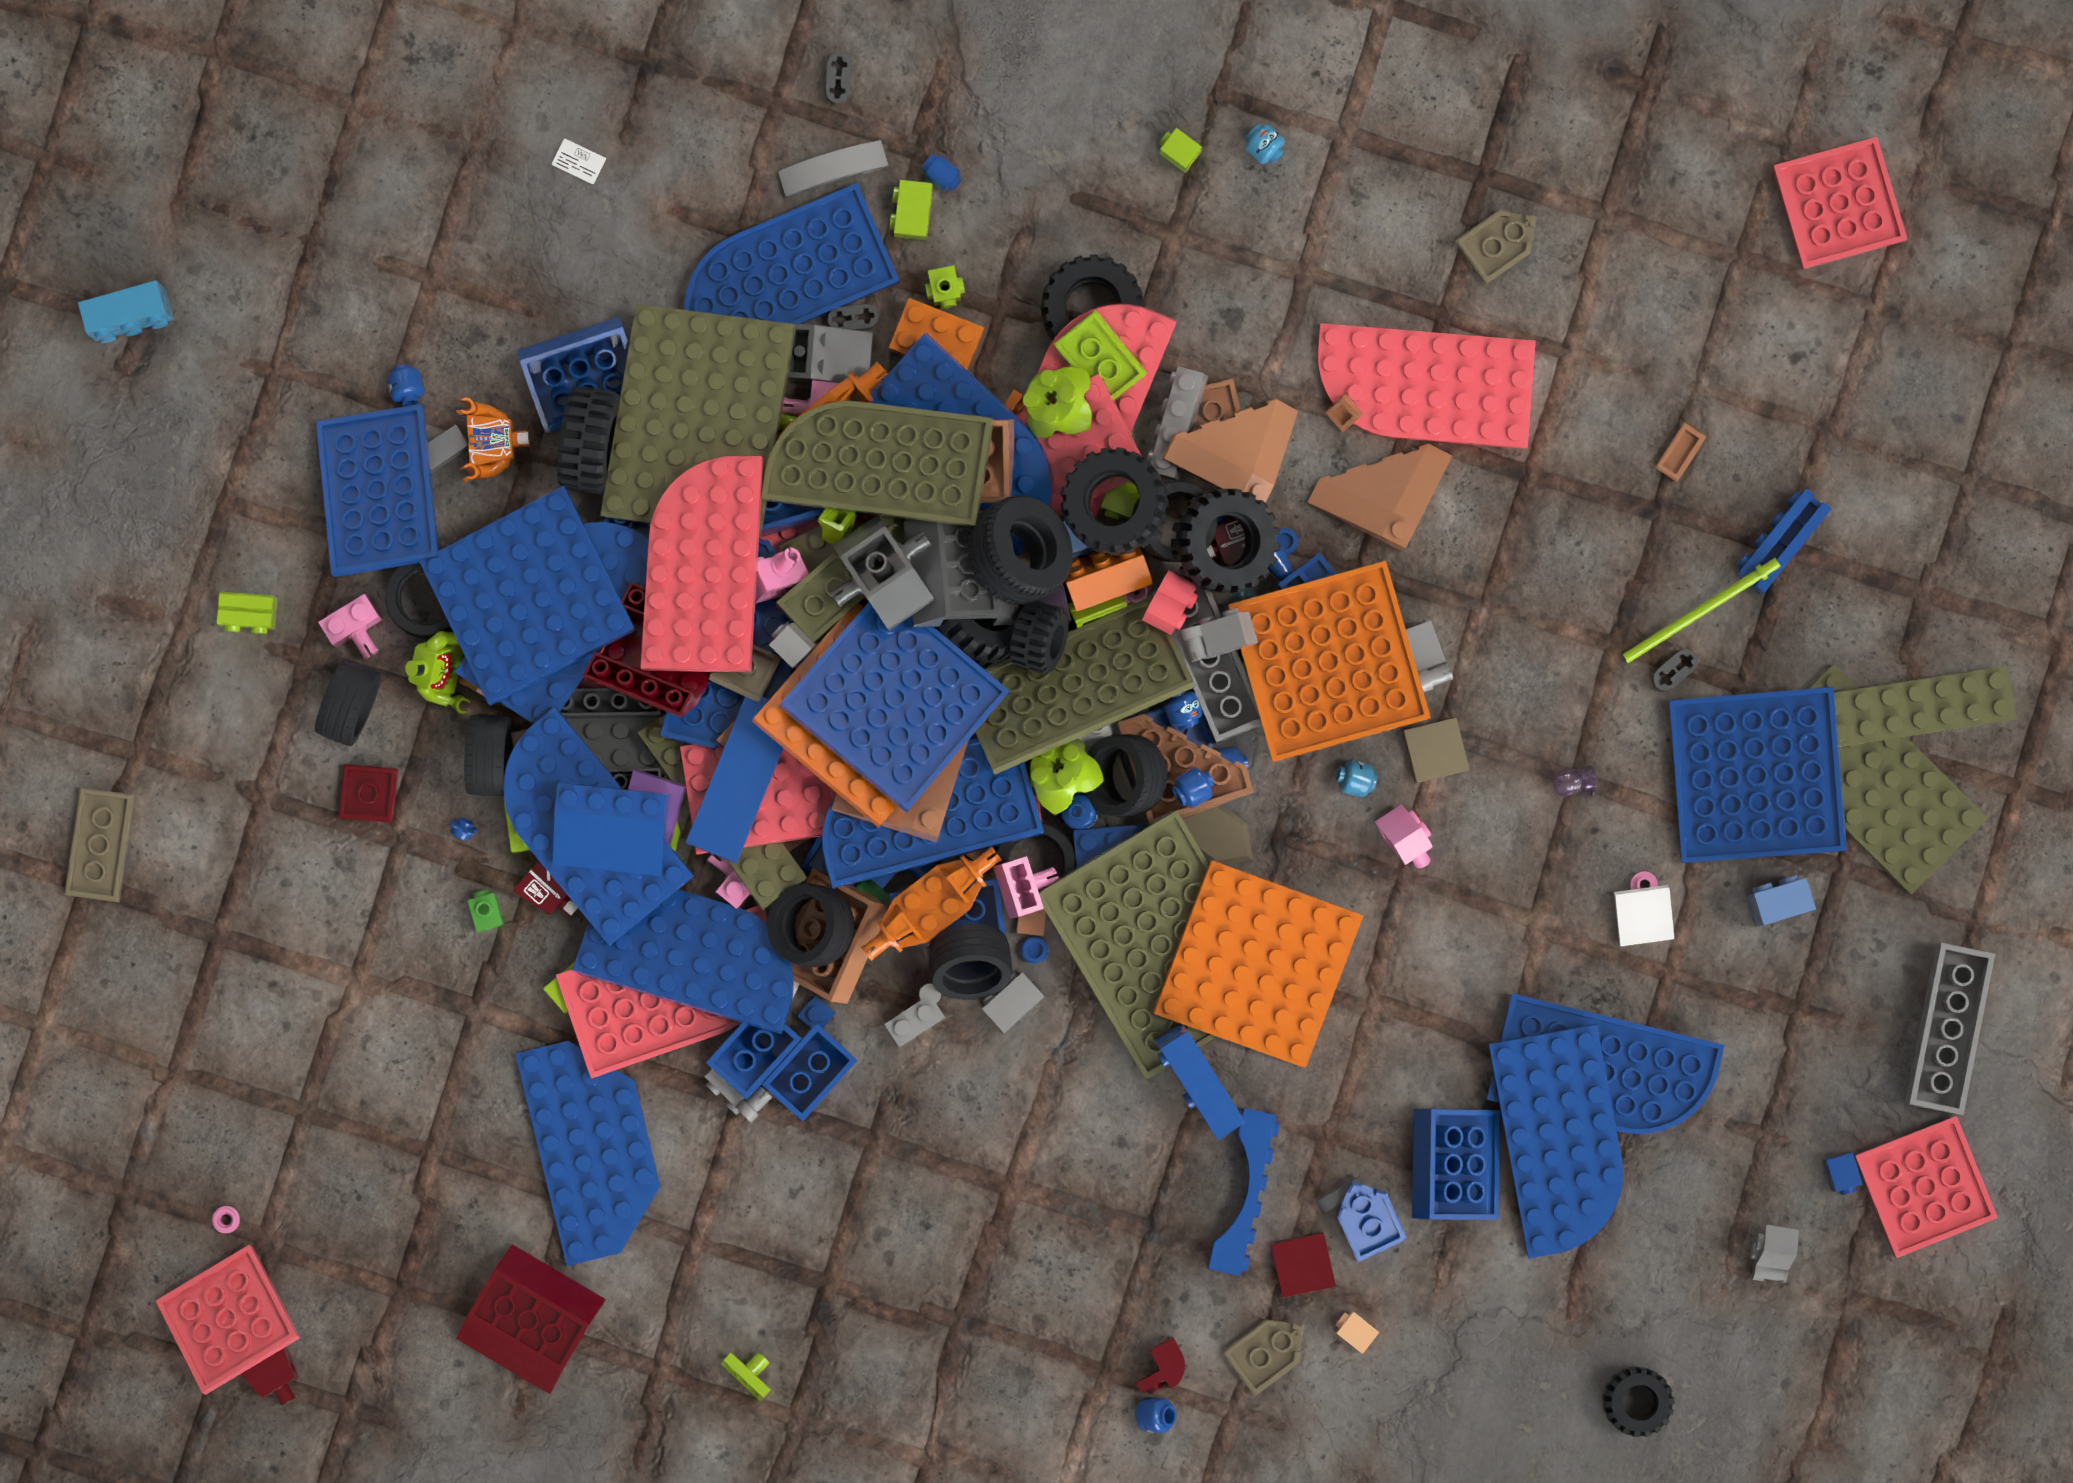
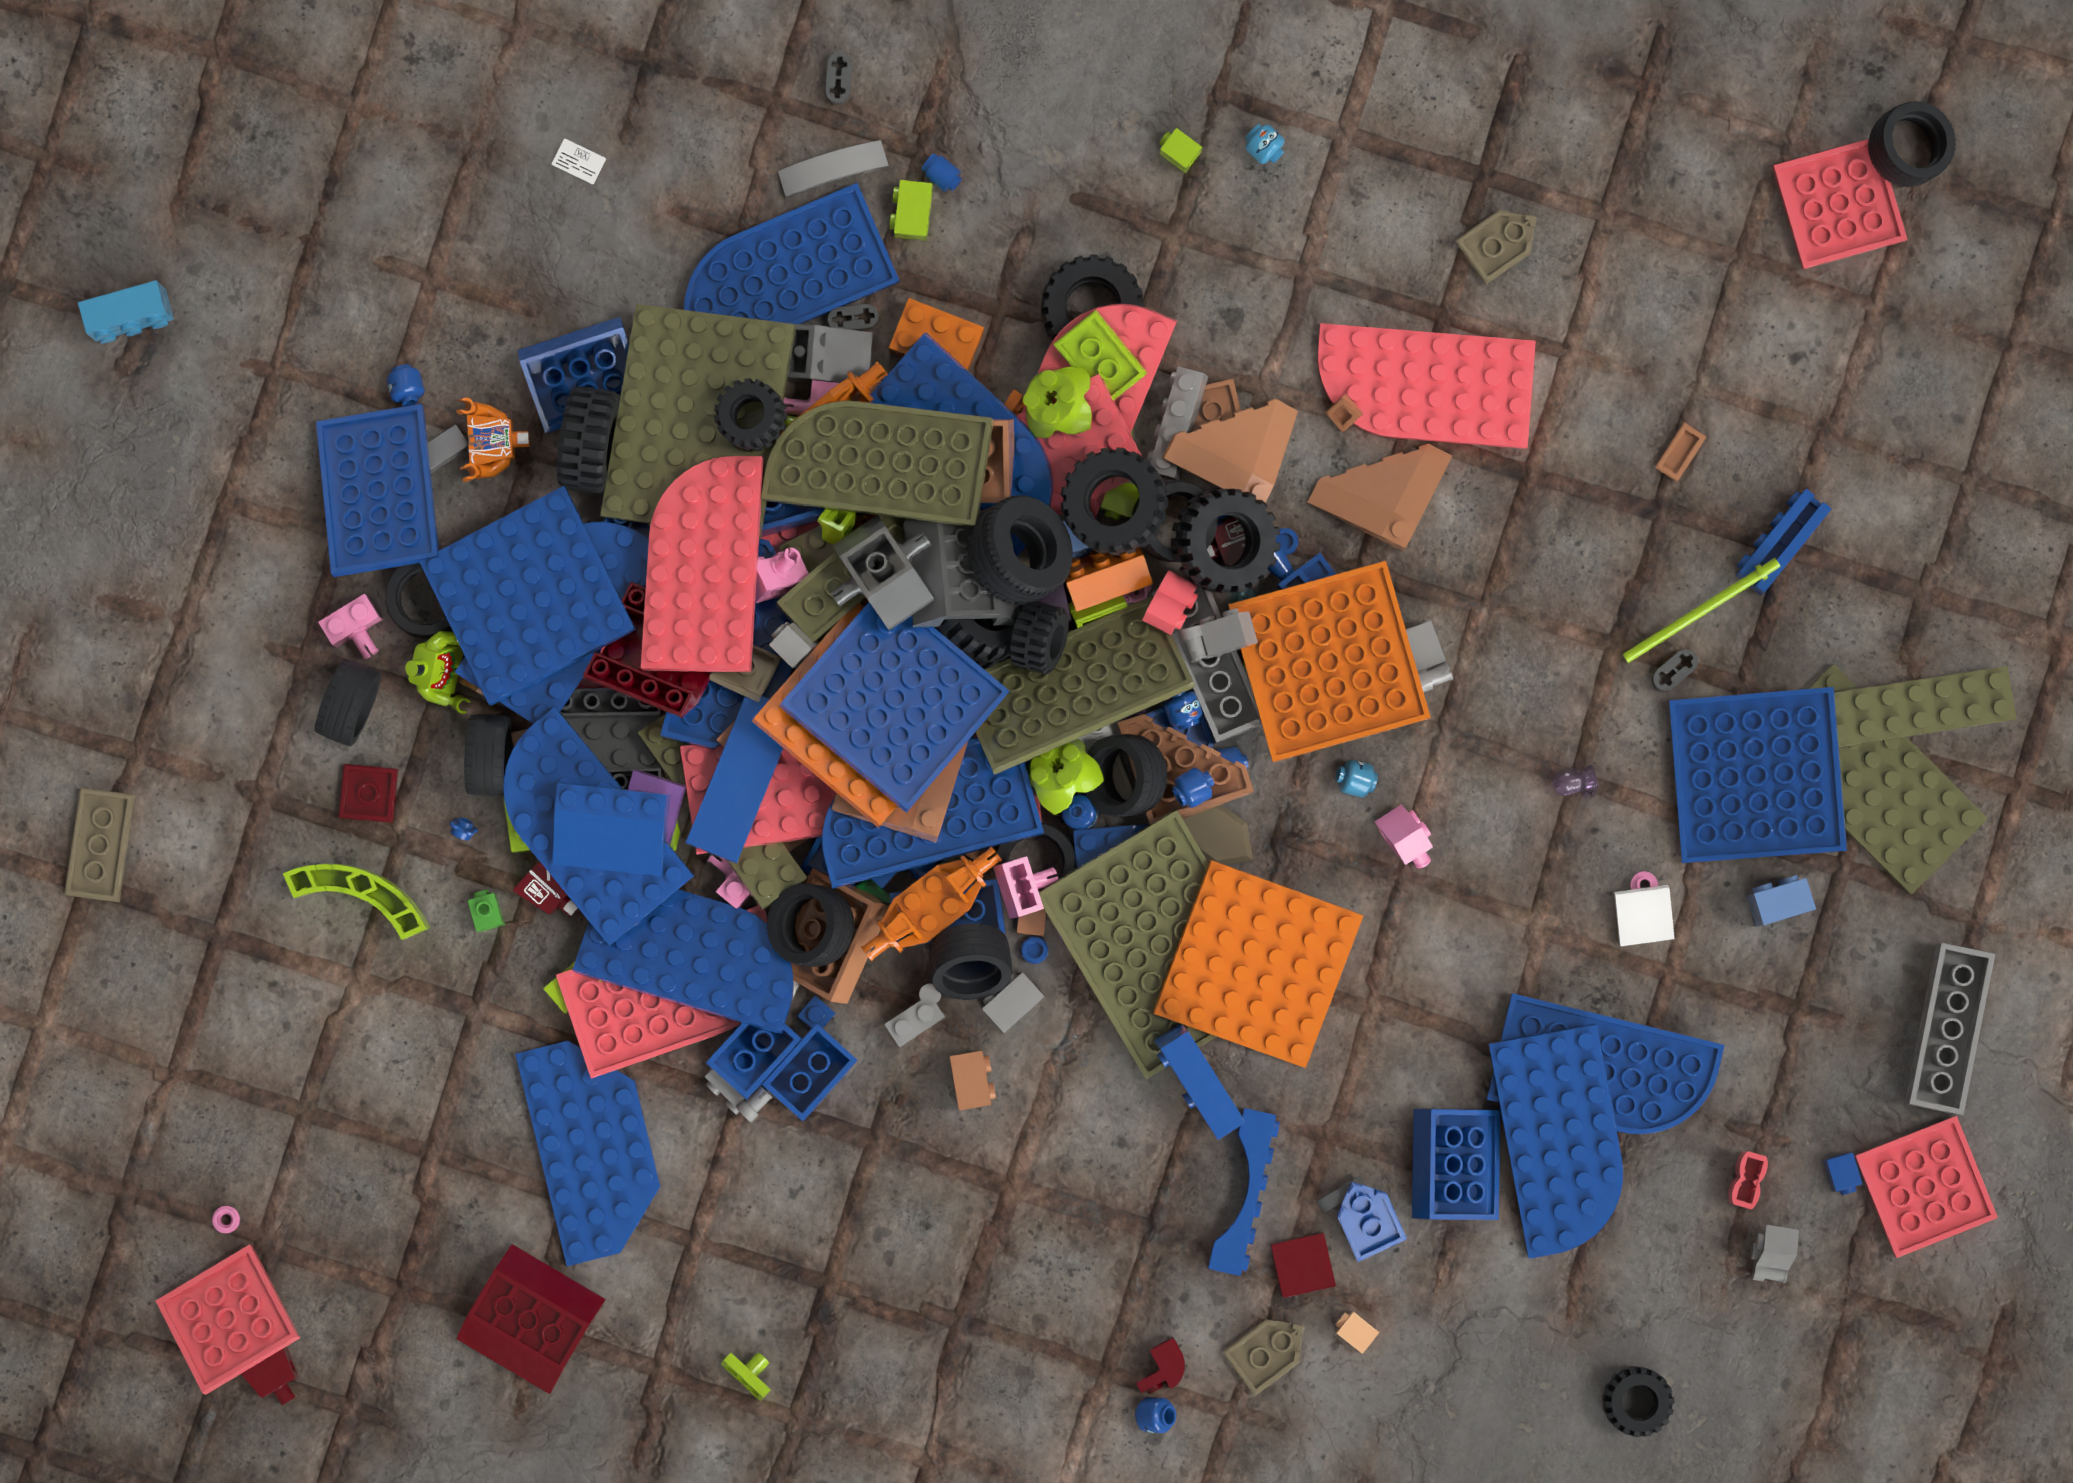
lime brick [217,592,277,634] -> none
lime brick [925,265,965,309] -> none
dark tan tile [1403,718,1470,784] -> none
none -> lime brick [283,864,431,940]
none -> black tyre [714,378,787,452]
none -> nougat brick [950,1051,996,1110]
none -> coral brick [1728,1151,1768,1209]
none -> black tyre [1868,101,1956,187]

